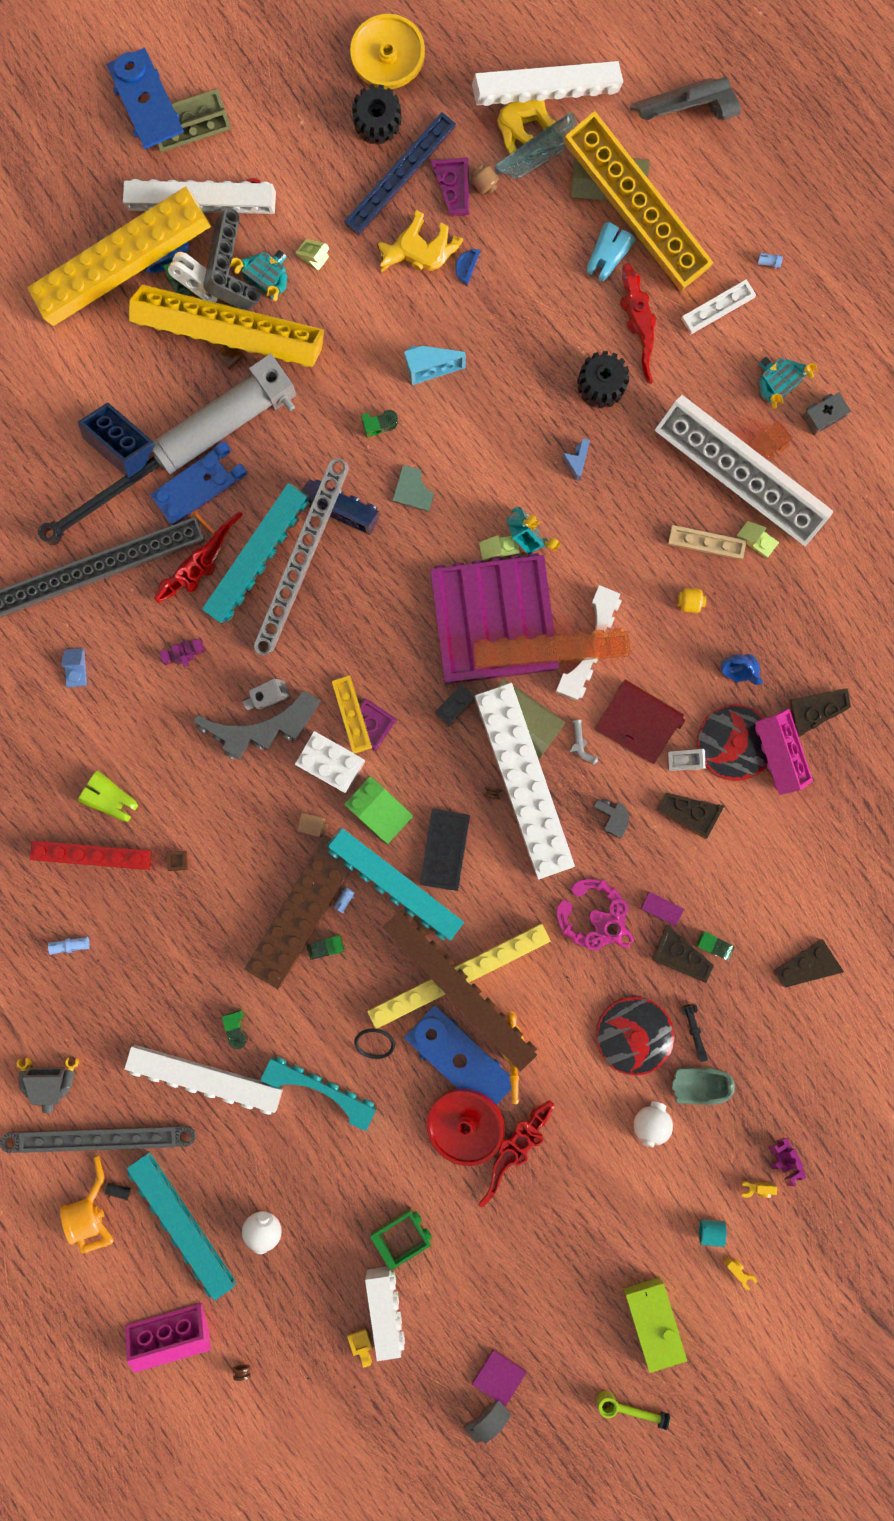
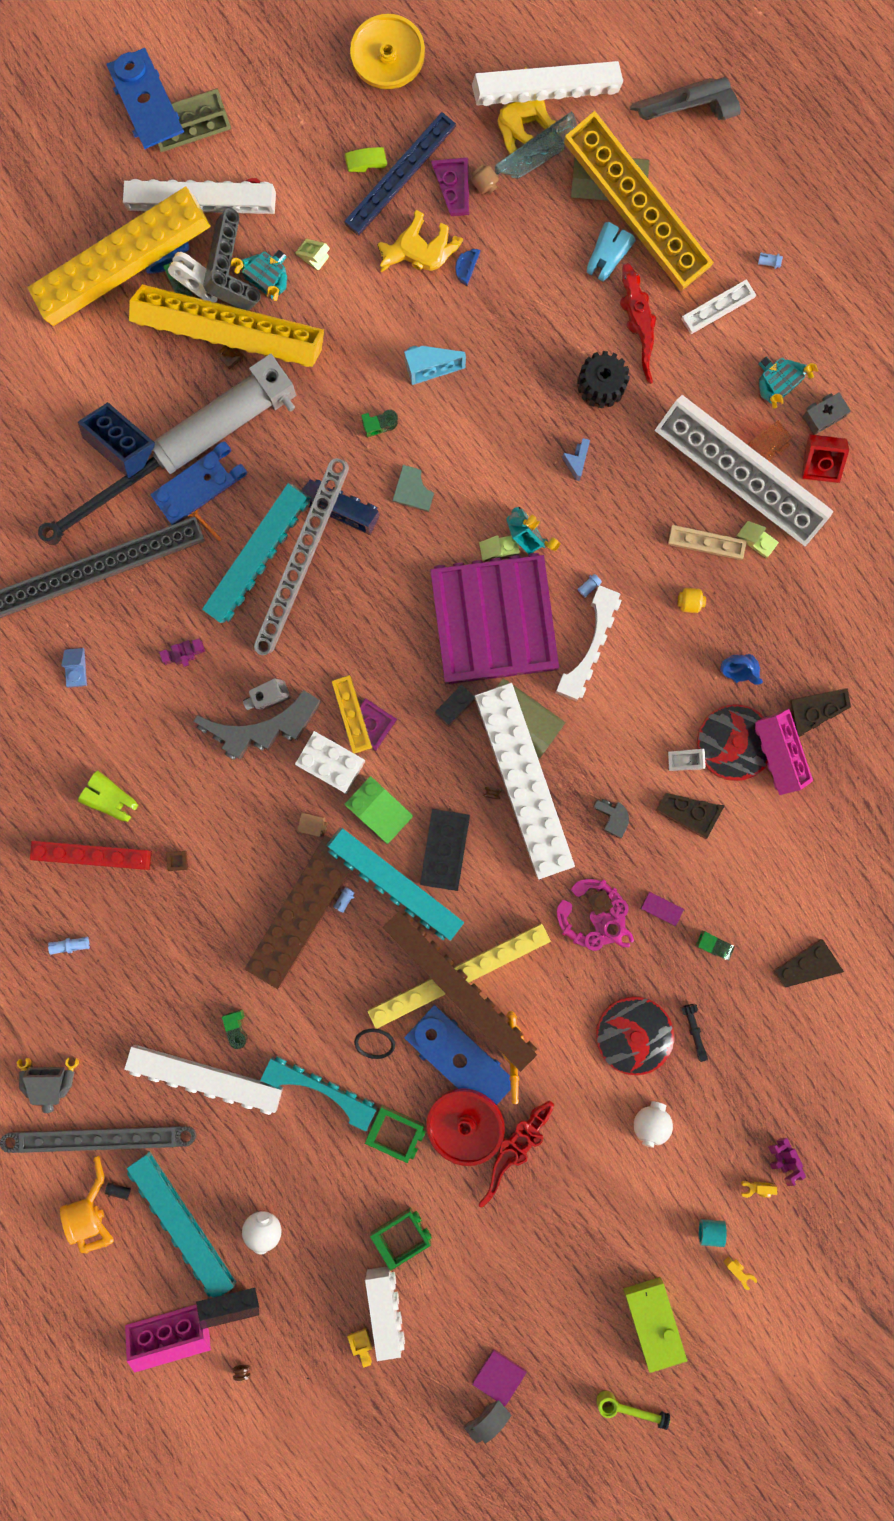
red animal [154,512,243,603] -> none
leg [306,934,345,960] -> none
black wheel [352,84,401,144] -> none
clear orange brick [473,628,631,669] -> none
light grey piece [569,720,598,765] -> none
dark red door [595,679,686,764] -> none
dark brown wing [652,924,714,983] -> none
sand green hair [672,1067,735,1105] -> none
none -> black brick [196,1288,259,1330]
none -> lime slope [344,147,387,172]
none -> green window [365,1105,426,1164]
none -> light blue pin [577,574,602,598]
none -> reddish brown plate [587,889,613,916]
none -> red slope [802,434,849,483]

